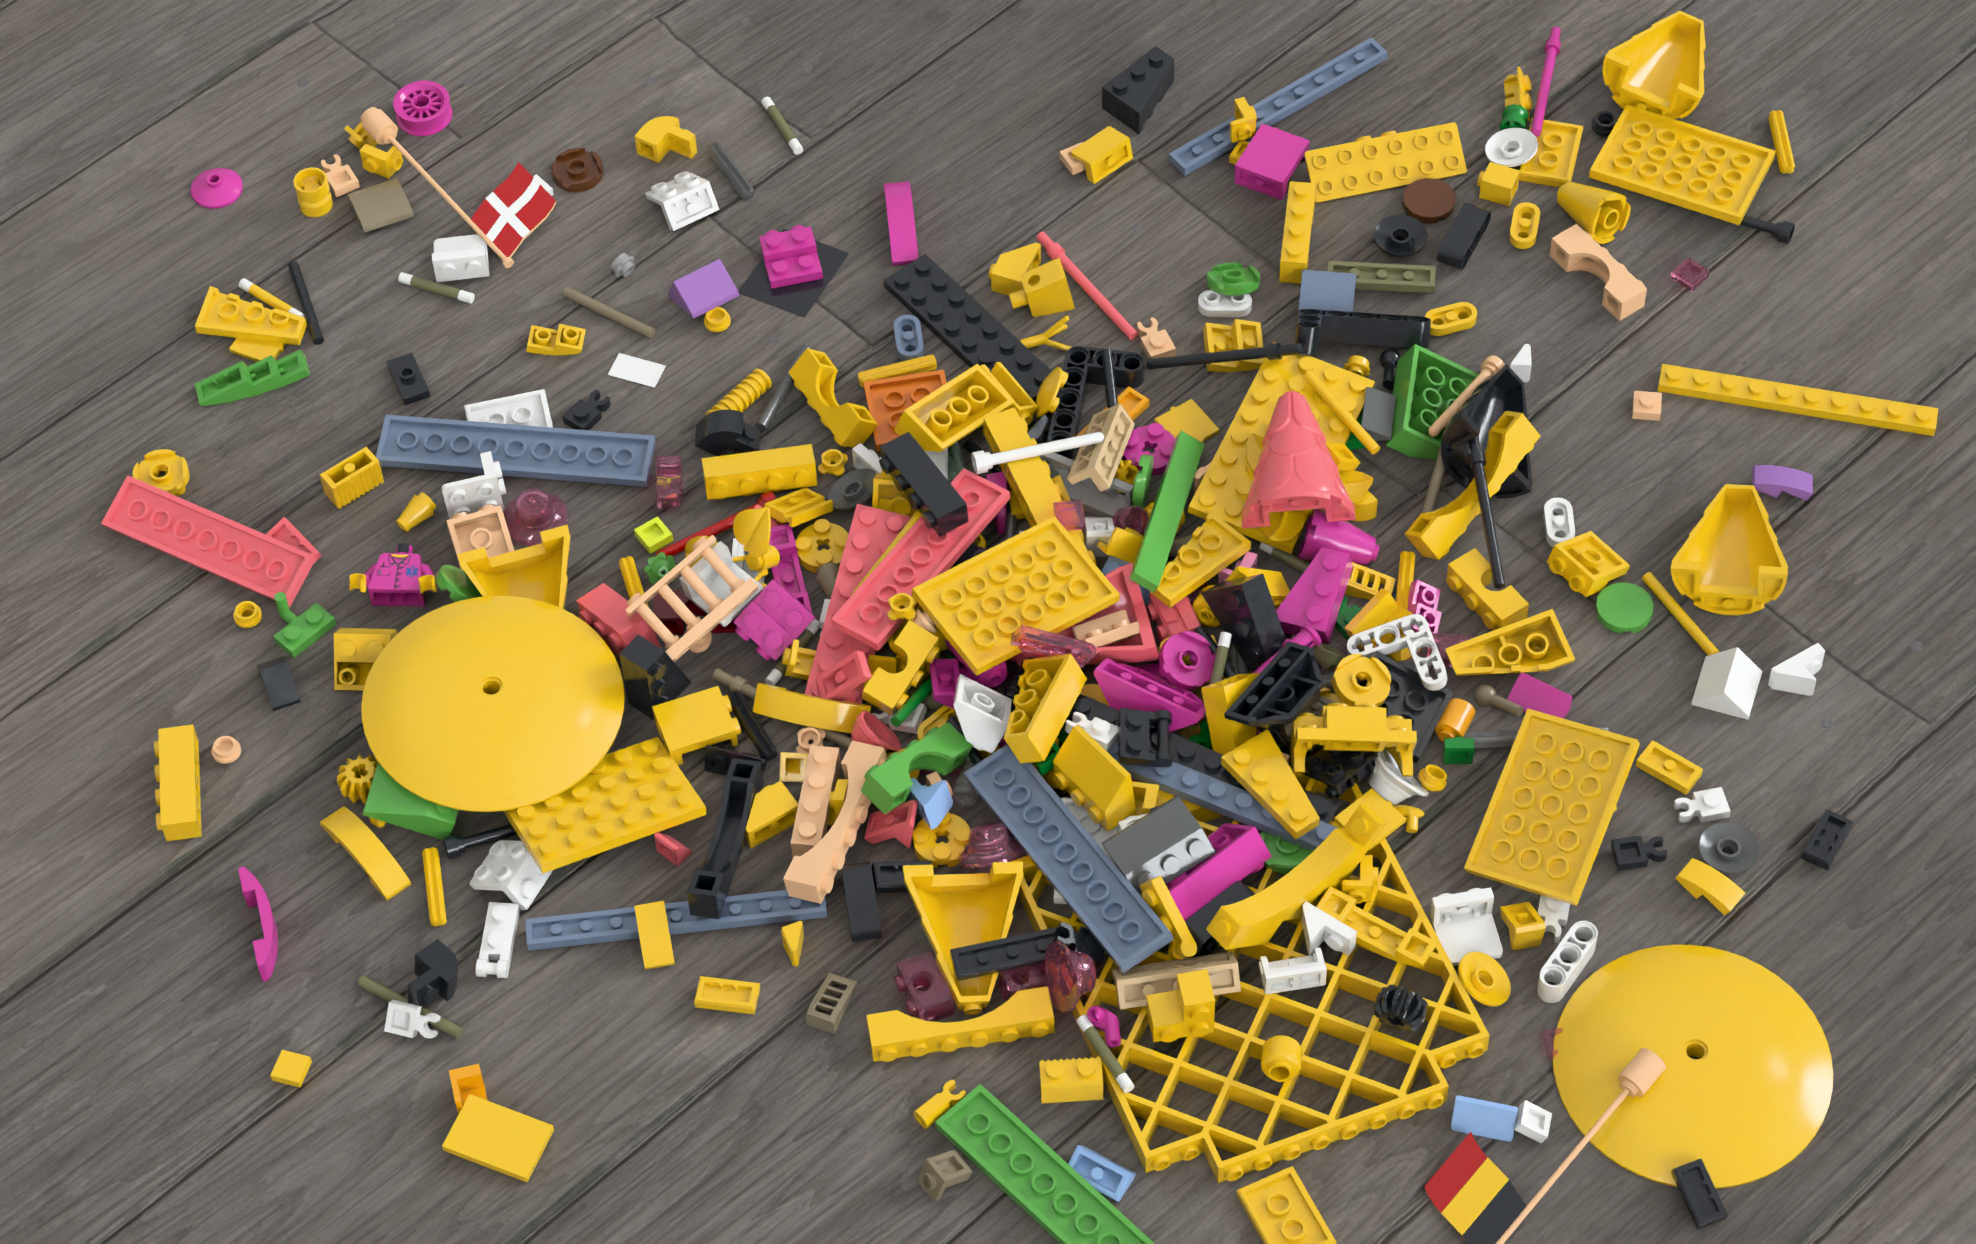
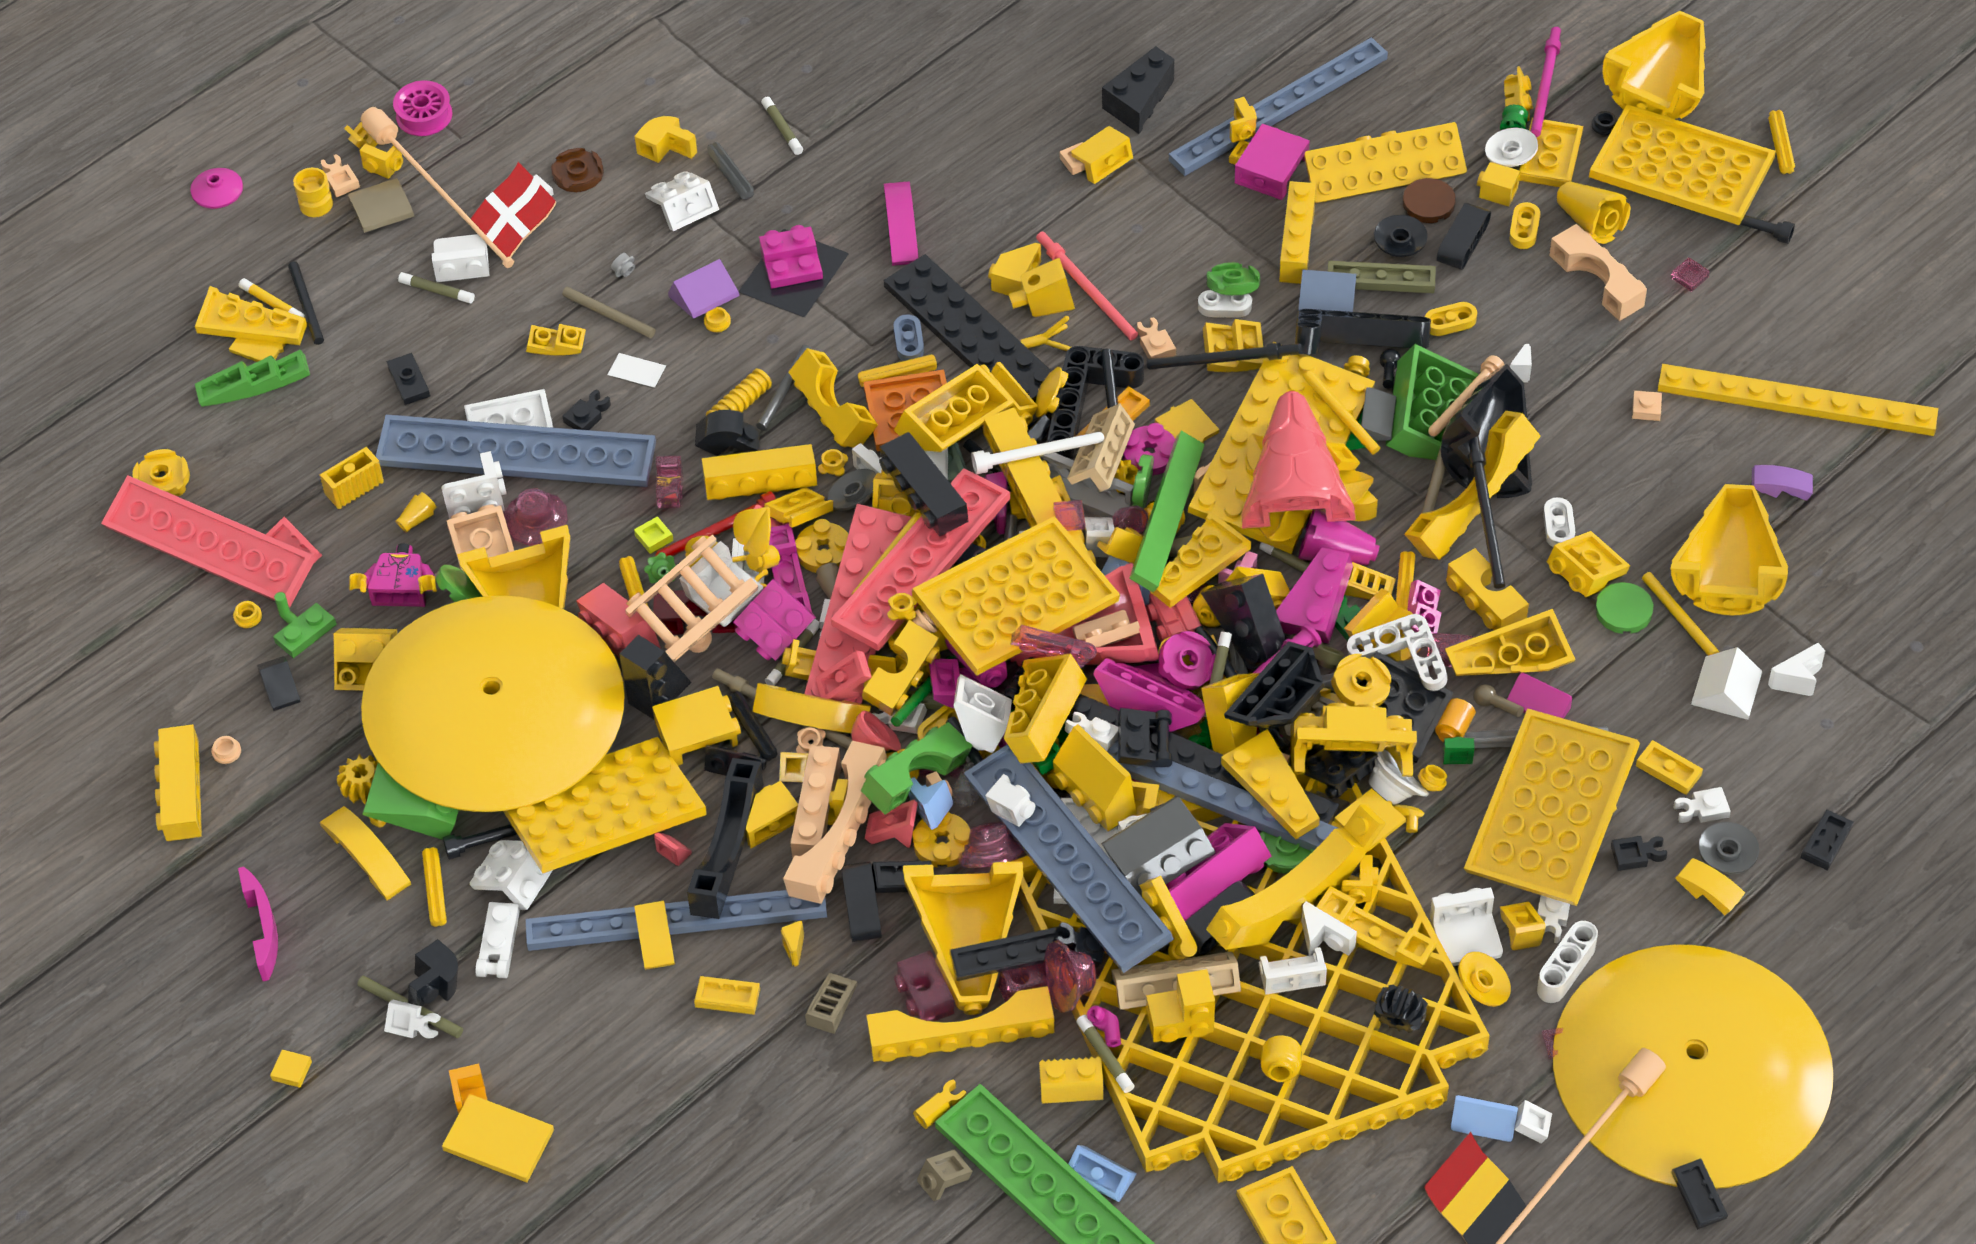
none -> white brick [985,774,1035,827]

